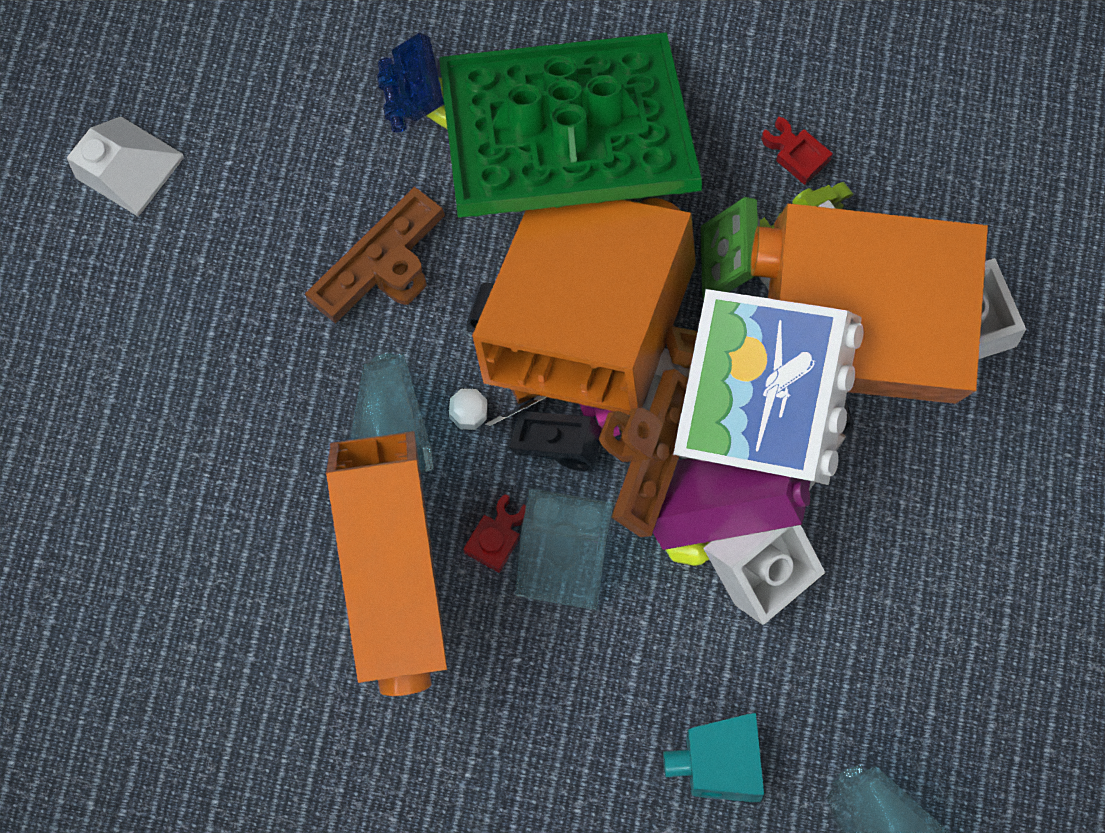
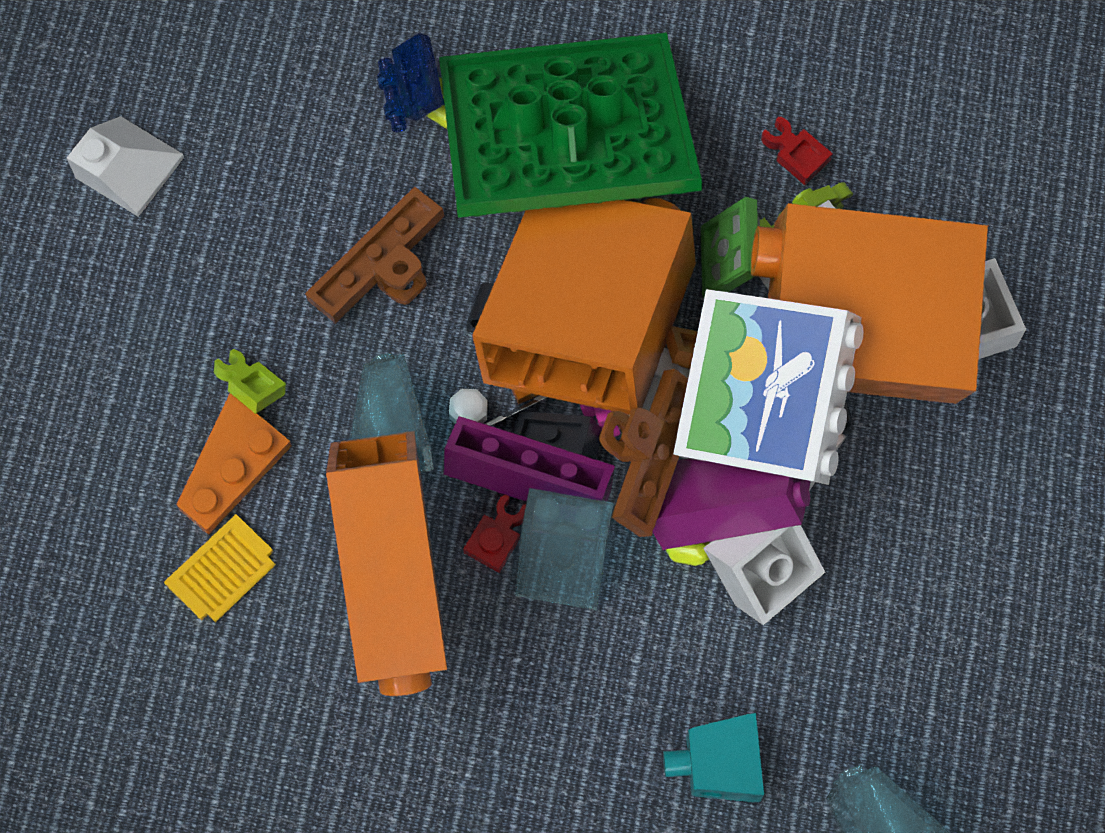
none -> yellow window [164,514,276,623]
none -> orange wing [176,393,292,535]
none -> lime plate [214,349,286,414]
none -> magenta brick [443,416,615,524]

